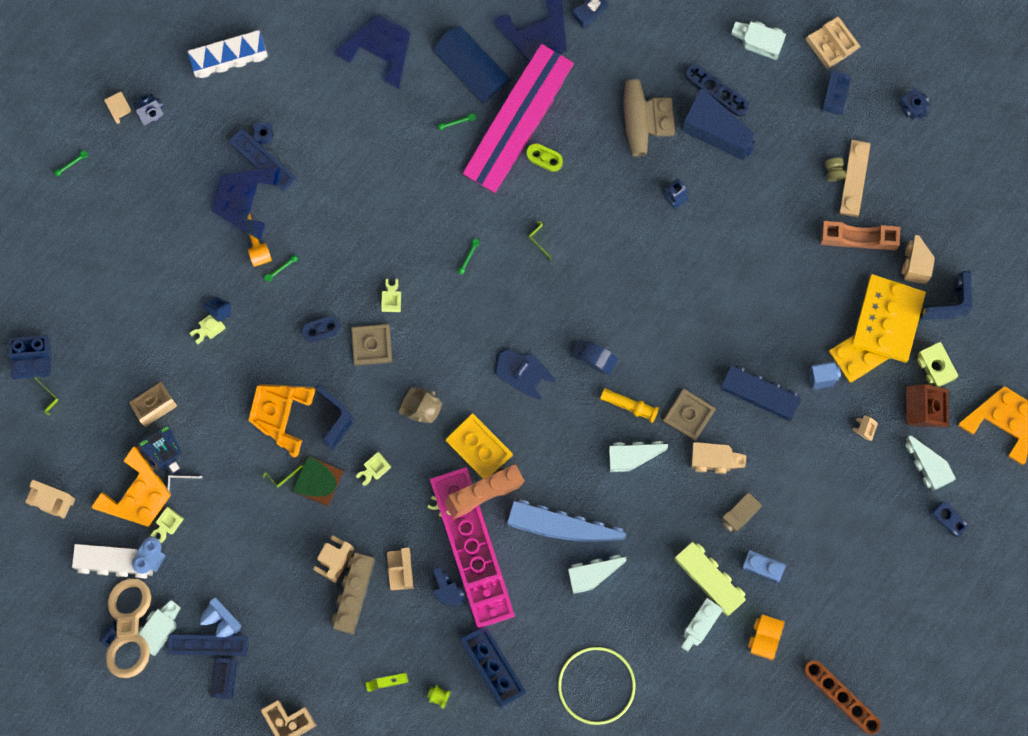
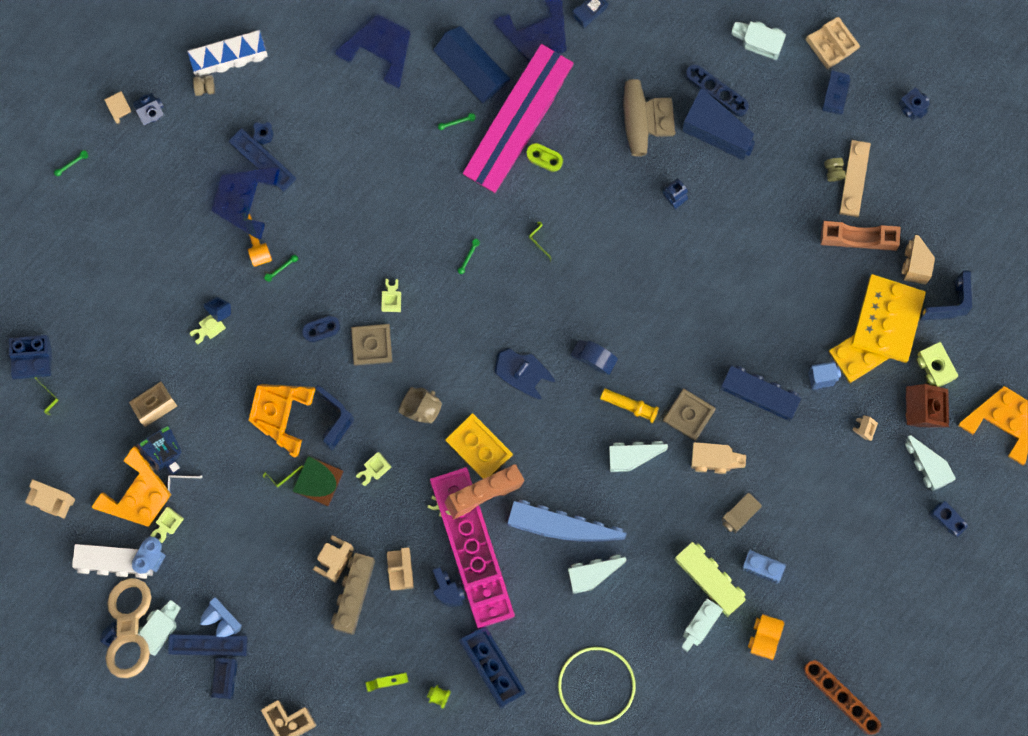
none -> dark tan wheel [193,75,215,96]

